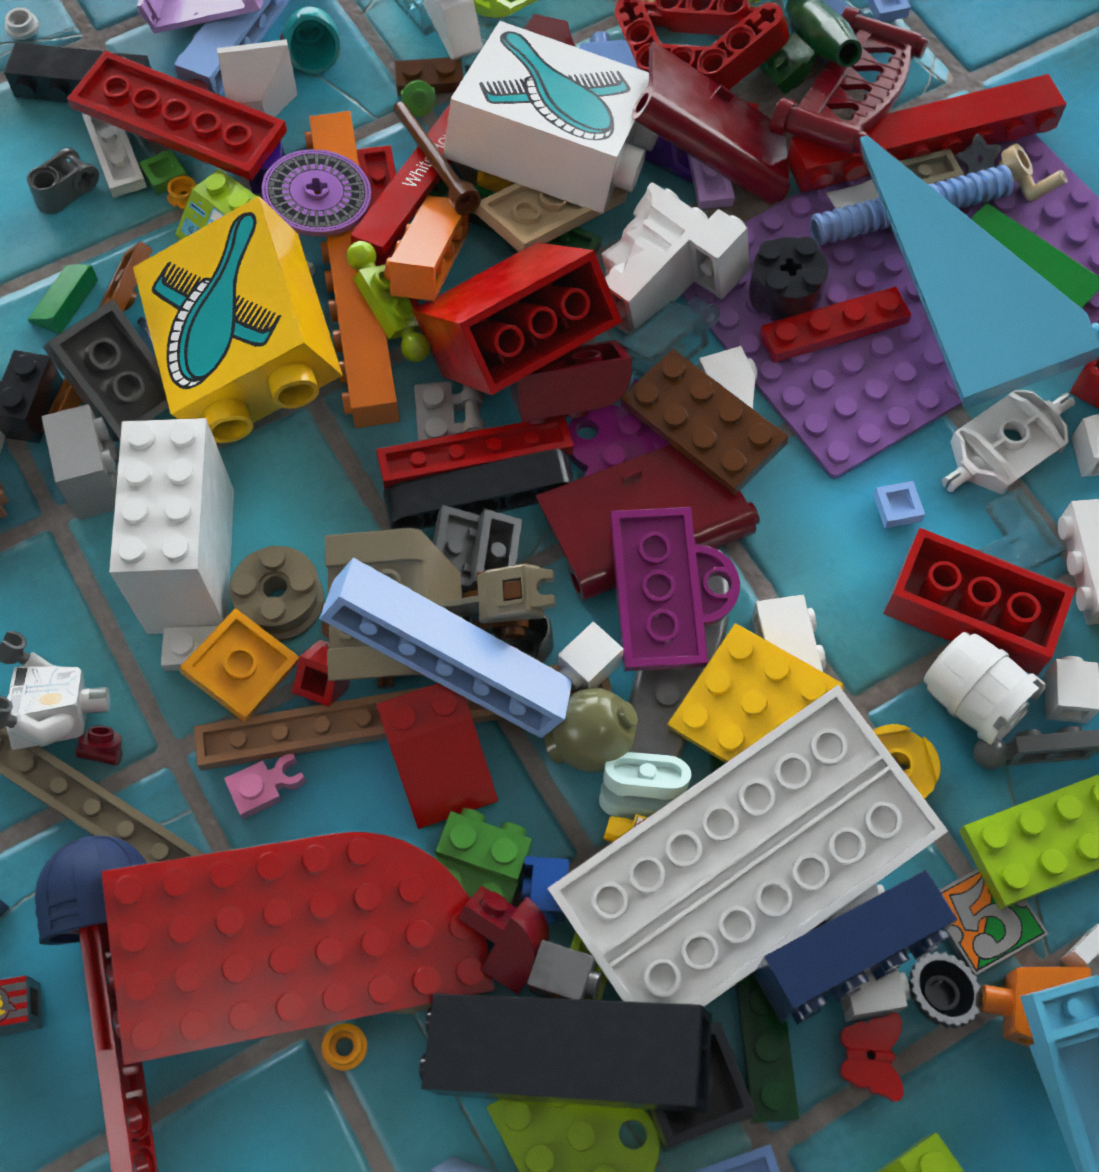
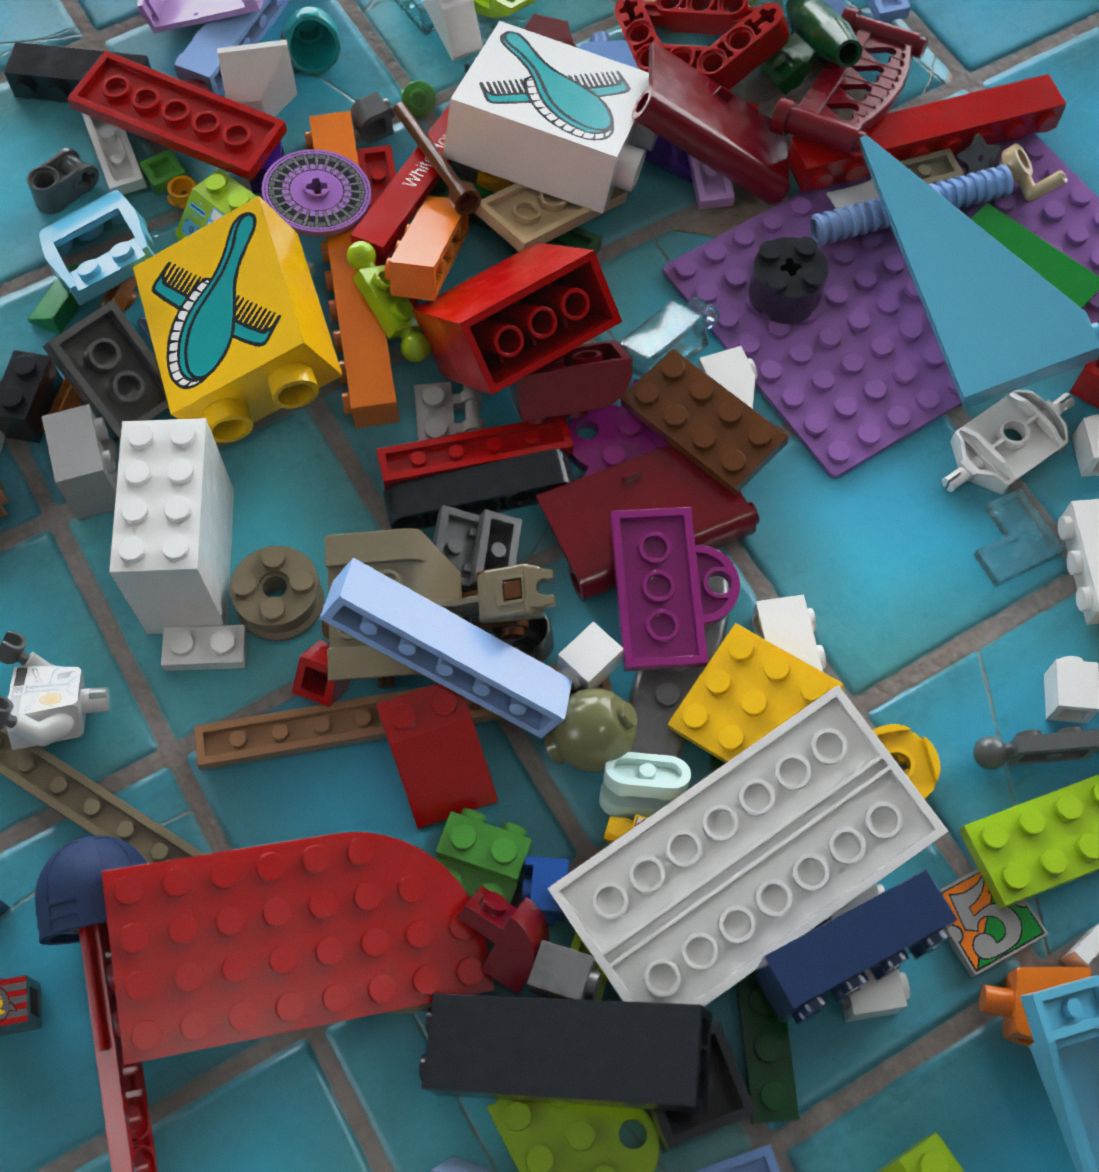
white plate [5,8,39,40] -> none
dark red plate [76,725,123,766] -> none
light orange plate [180,608,299,723] -> none
bright pink plate [224,754,306,819] -> none
light orange plate [322,1023,368,1071] -> none
reddish brown plate [395,57,463,96] -> none
white brick [602,182,750,341] -> none
red plate [759,286,912,363] -> none
red animal [839,1012,904,1103] -> none
light blue plate [873,481,925,529] -> none
red brick [883,528,1076,676] -> none
black hat [909,951,983,1029] -> none
white piece [923,632,1046,745] -> none
none -> medium azure slope [39,190,155,306]
none -> dark grey plate [350,91,395,142]

